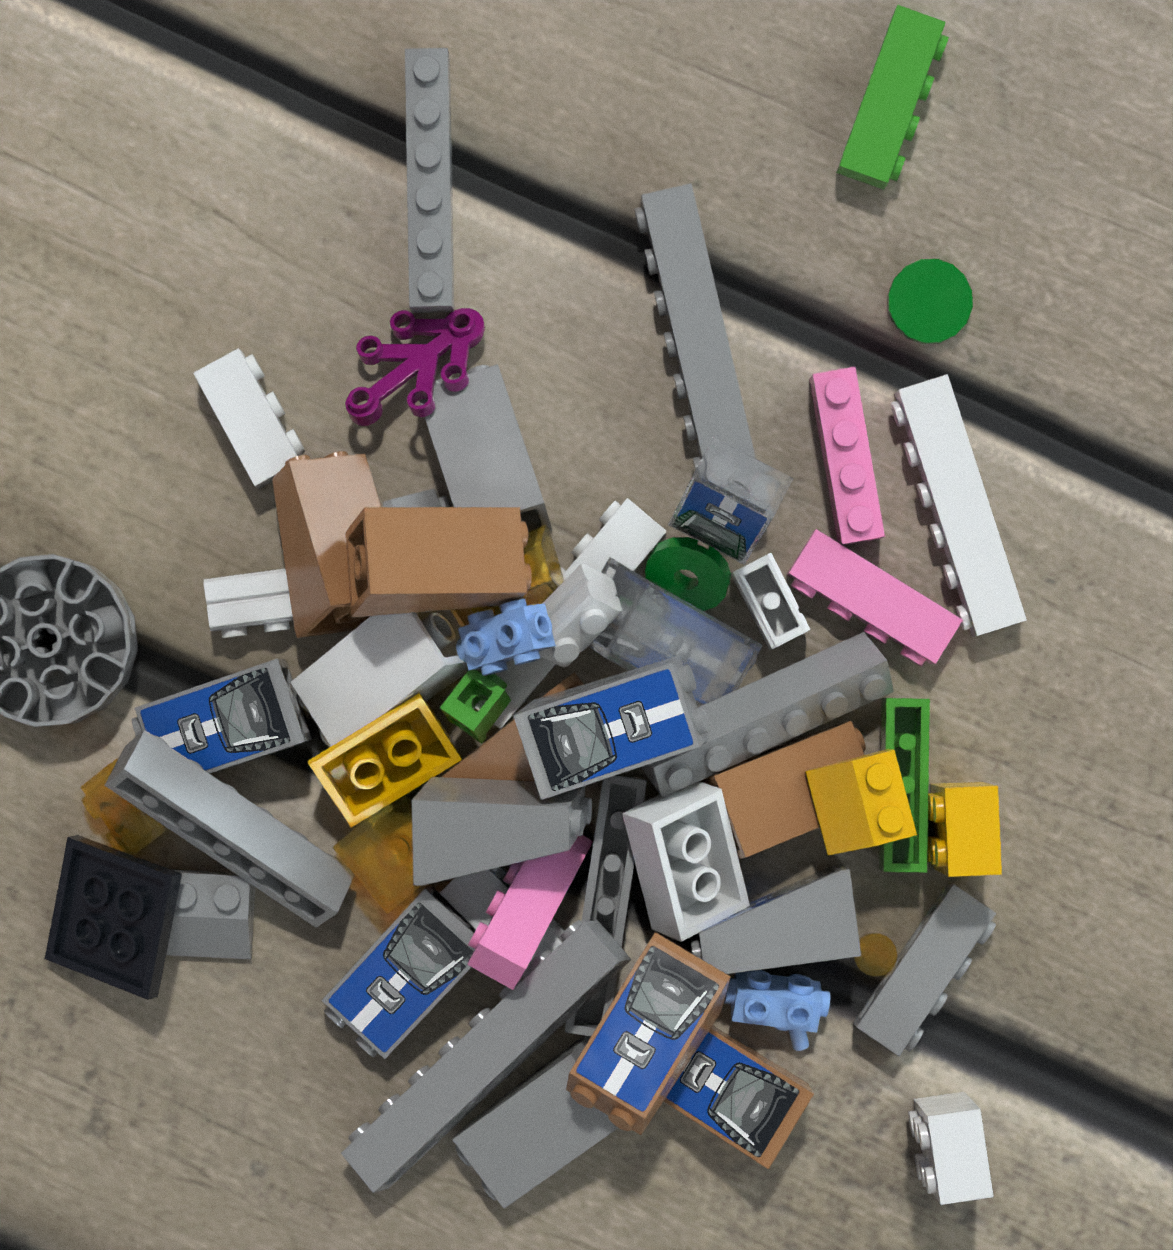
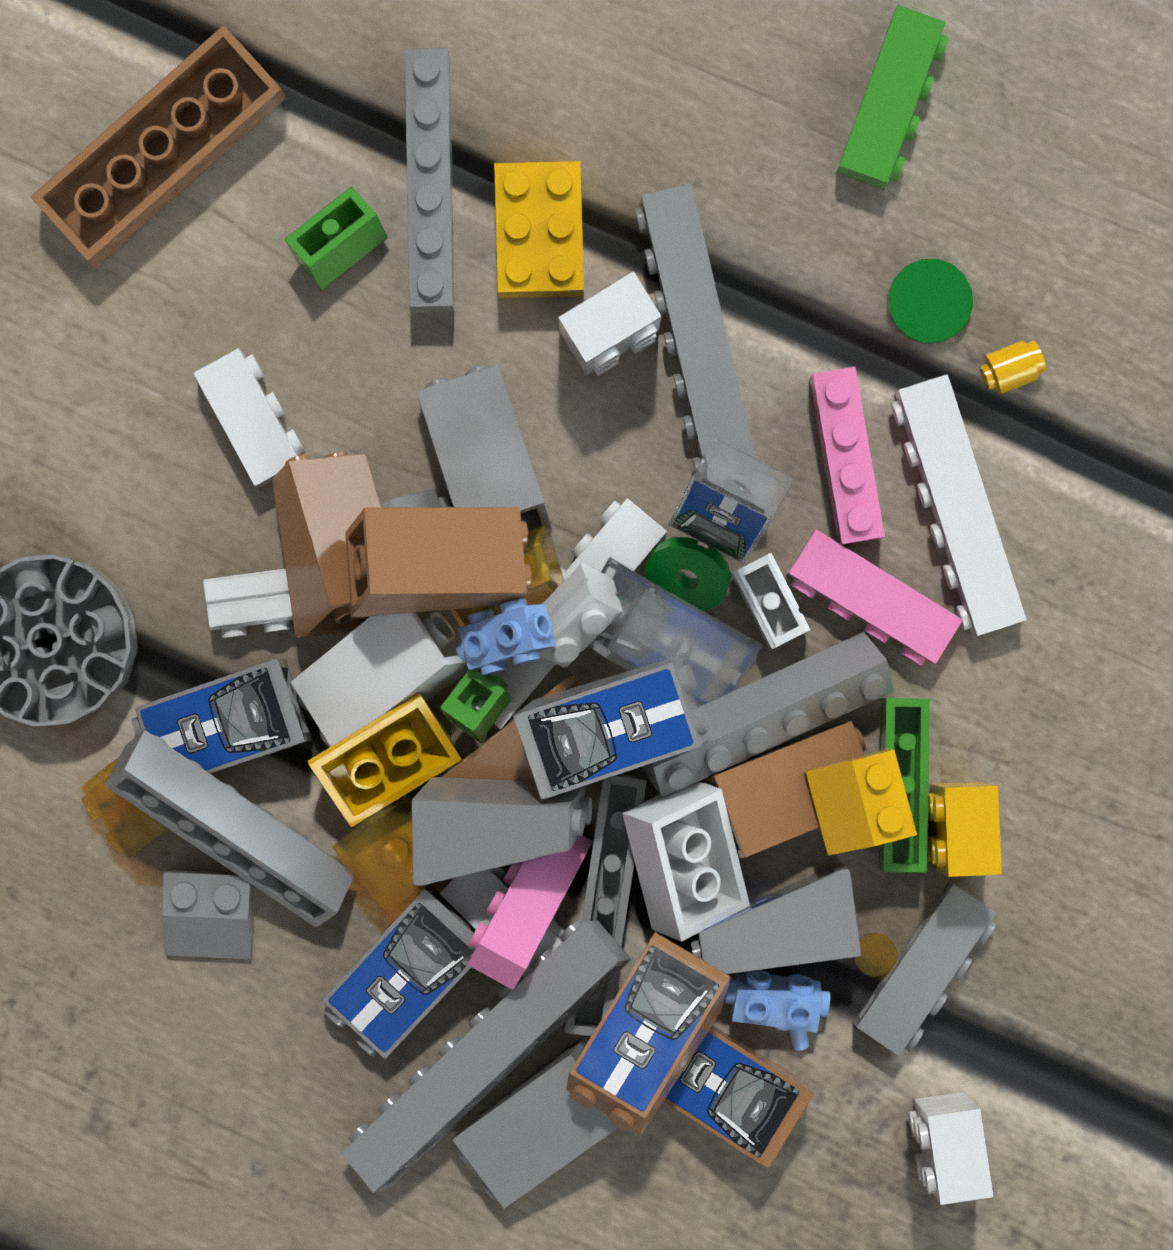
black plate [44,835,182,1000] -> none
magenta plant [345,308,485,426] -> none
none -> medium nougat brick [31,25,286,268]
none -> bright green brick [284,186,388,290]
none -> yellow brick [494,161,584,299]
none -> white brick [558,271,661,377]
none -> yellow brick [979,340,1047,395]

